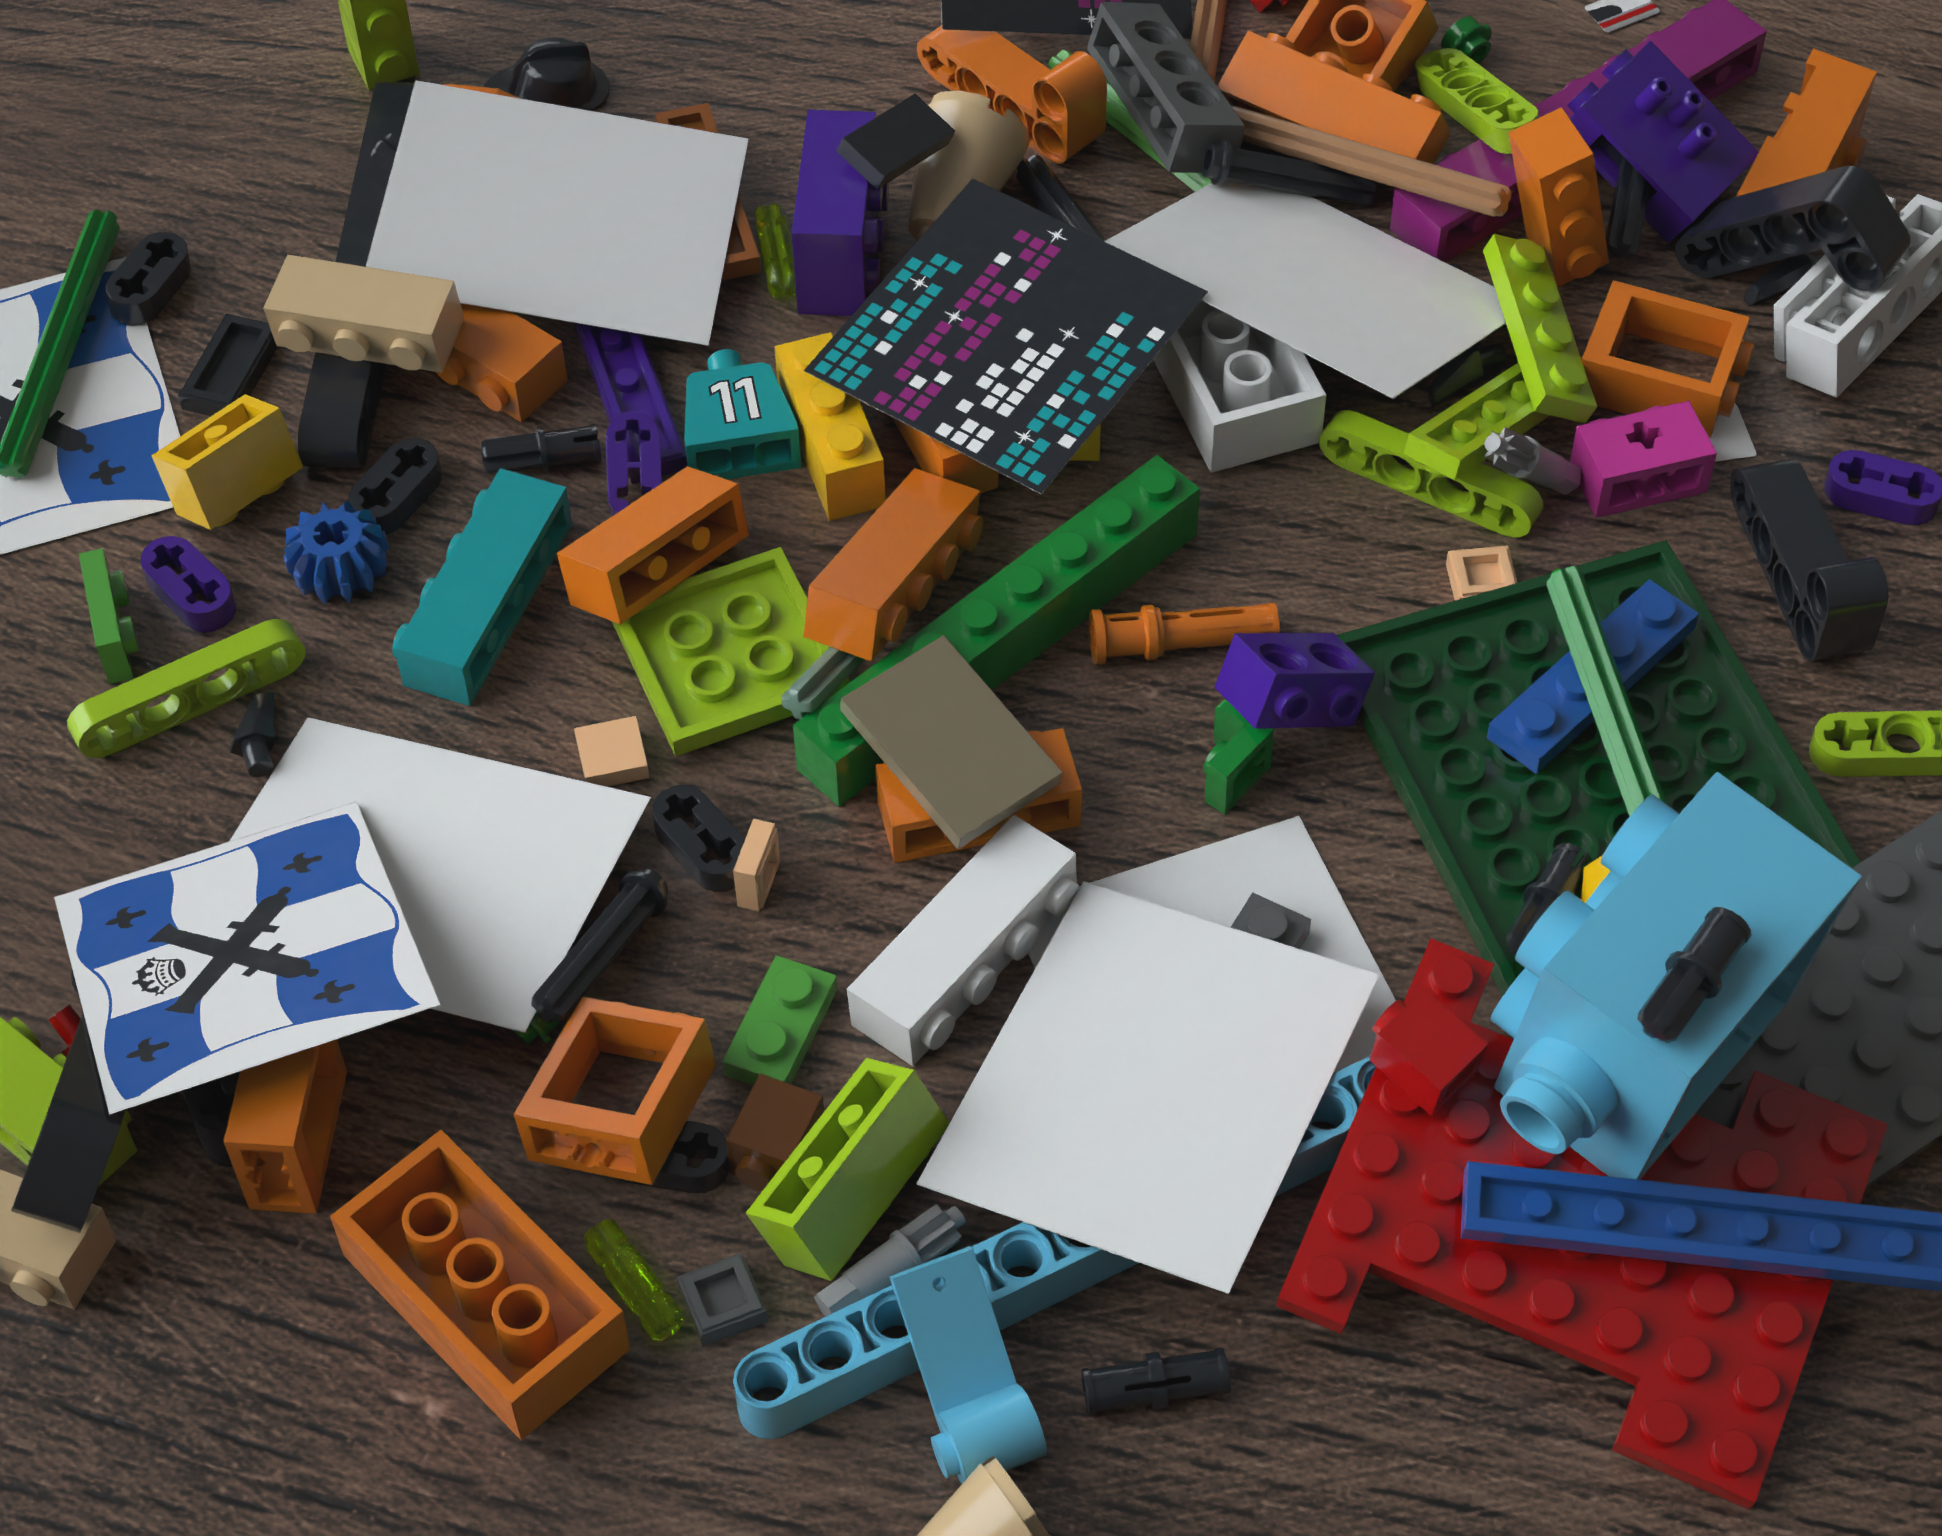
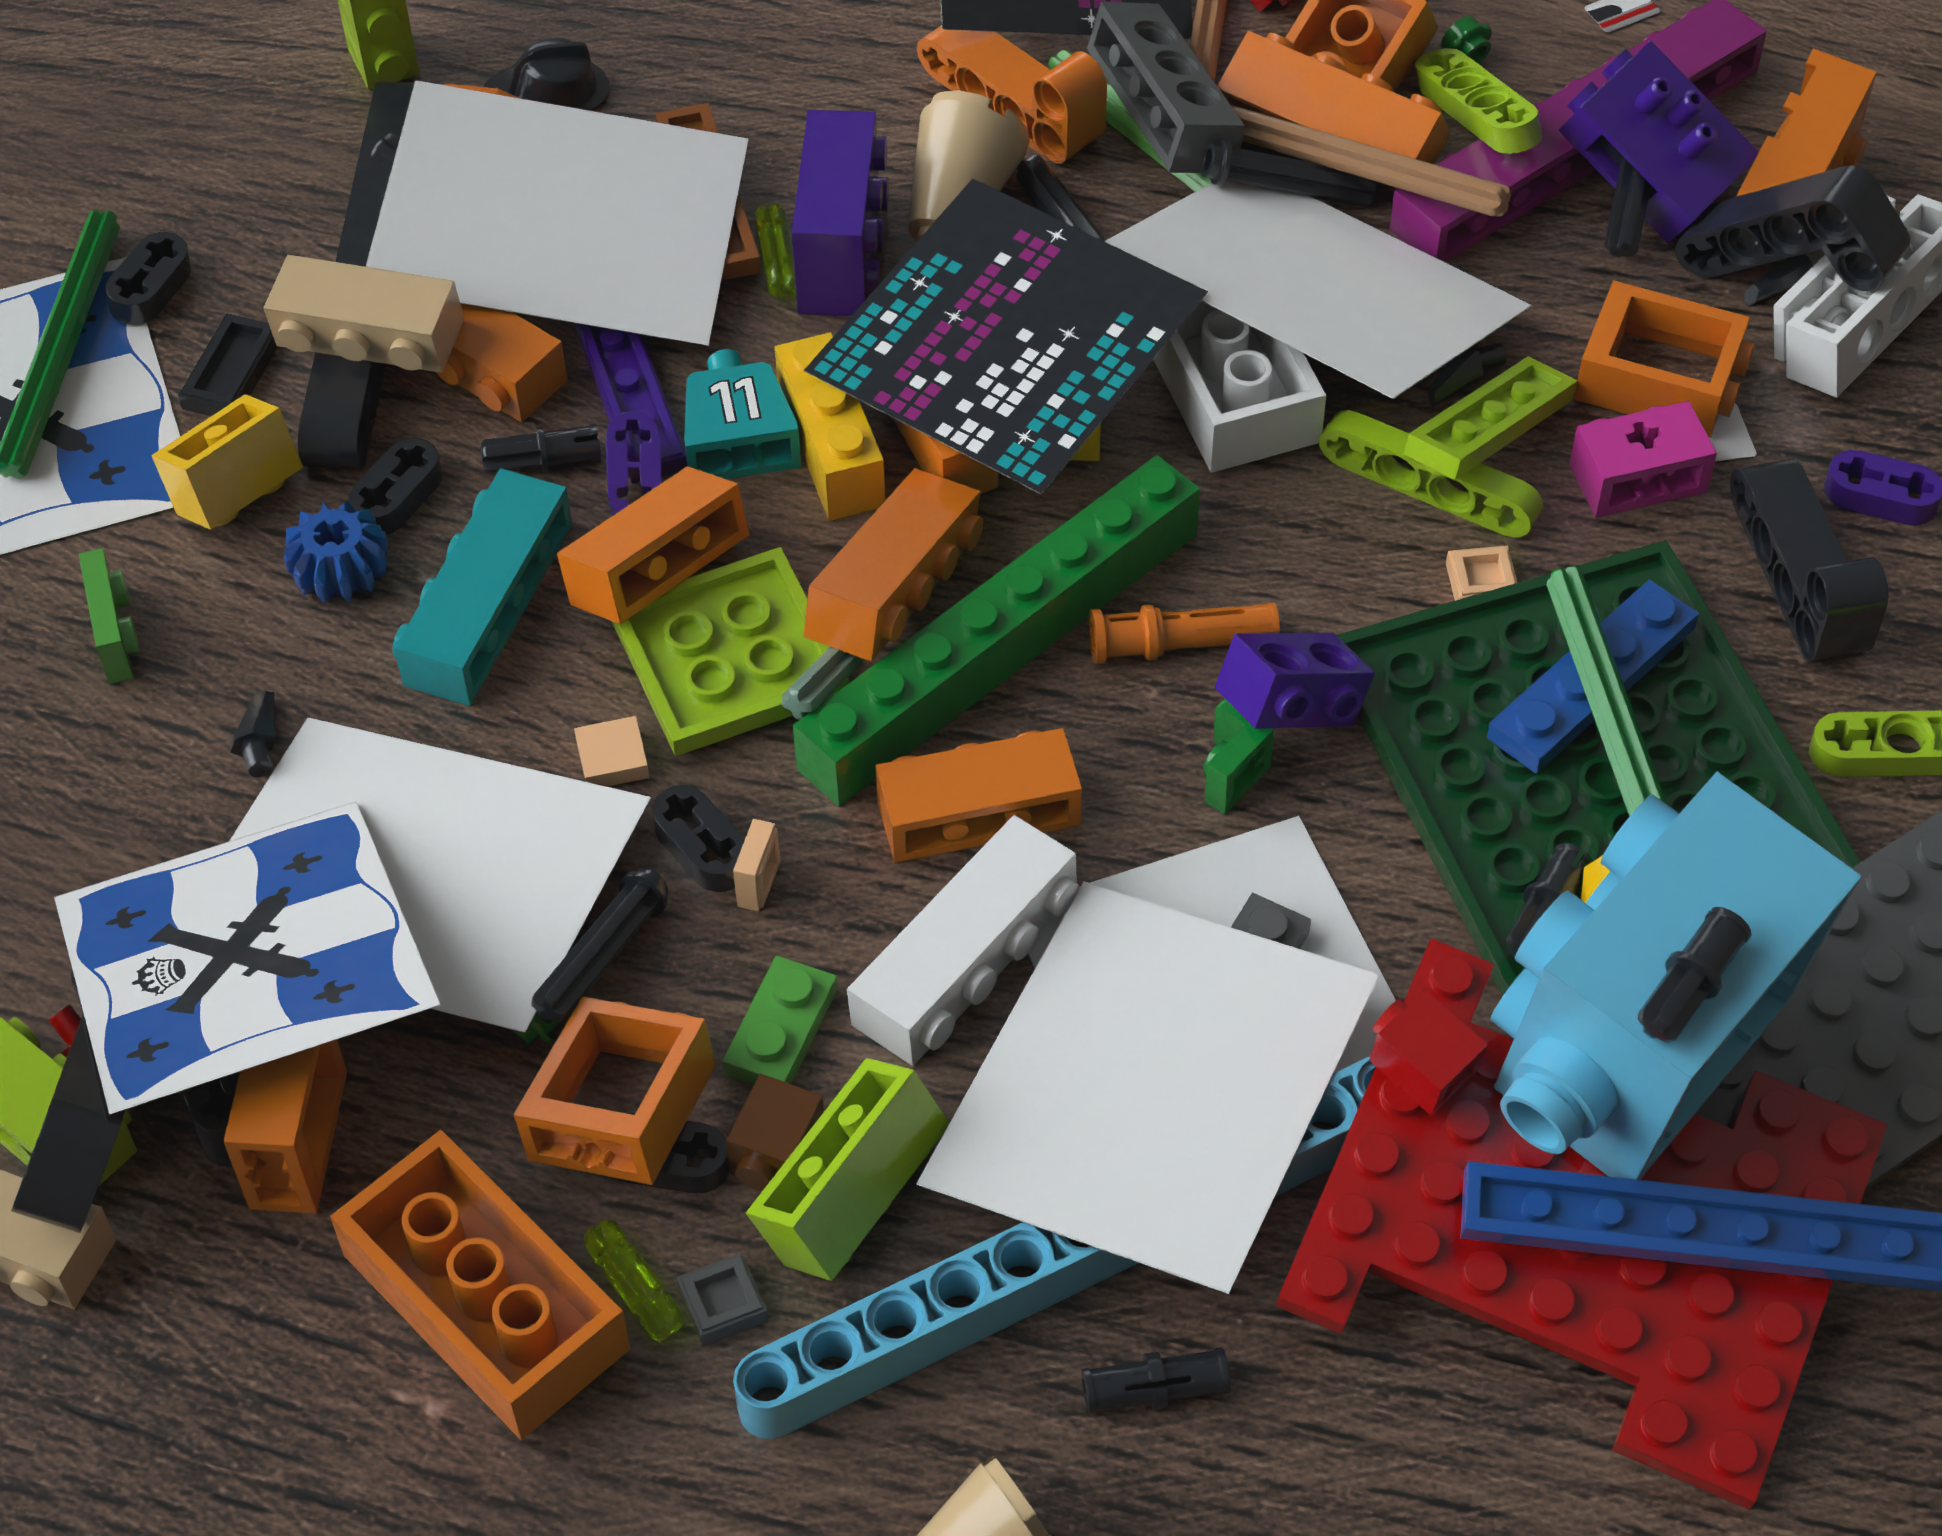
lime beam [67,619,306,758] -> none
dark purple beam [141,536,236,632] -> none
light grey piece [814,1204,966,1317] -> none
black tile [837,94,955,190] -> none
dark tan tile [840,635,1063,849] -> none
medium azure door [889,1246,1047,1483] -> none
lime plate [1483,234,1597,423] -> none
light grey piece [1484,427,1581,495] -> none
orange brick [1508,107,1609,288] -> none

